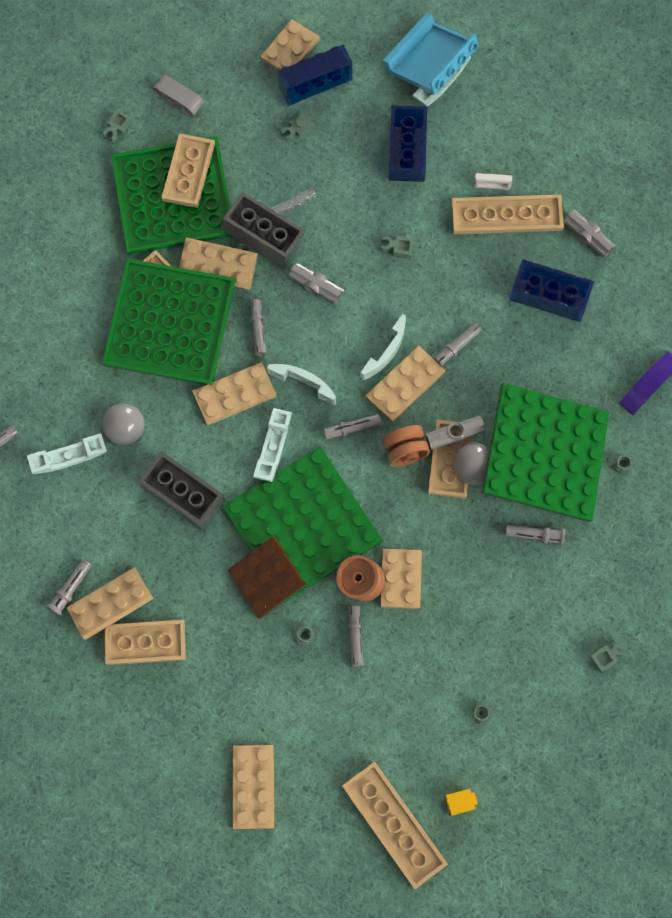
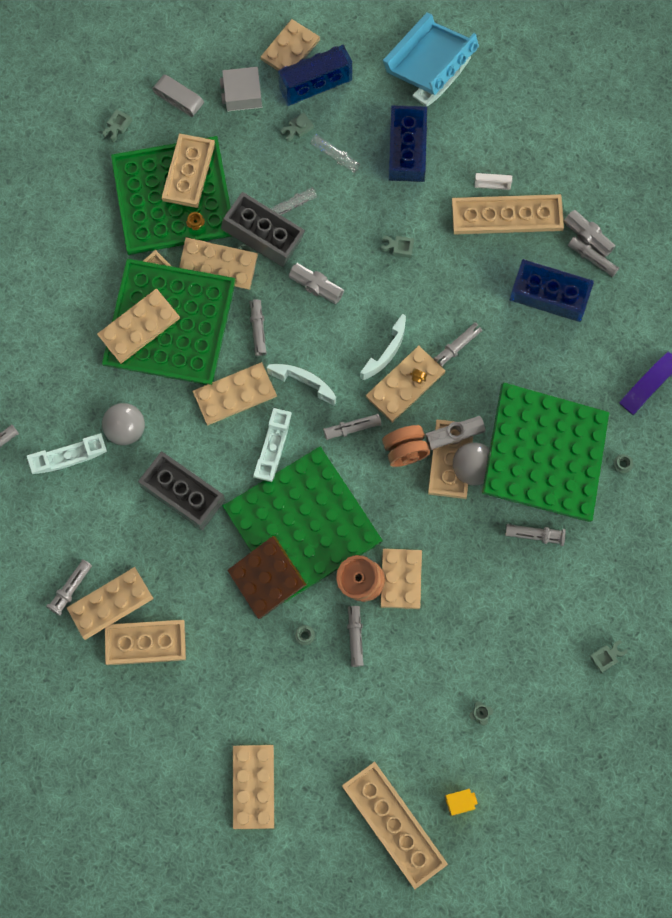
none -> tan plate [97,288,180,364]
none -> pearl gold plate [186,212,205,230]
none -> light grey piece [220,67,262,111]
none -> clear pin [311,134,360,173]
none -> pearl gold plate [409,368,428,384]
none -> light grey pin [568,236,619,278]

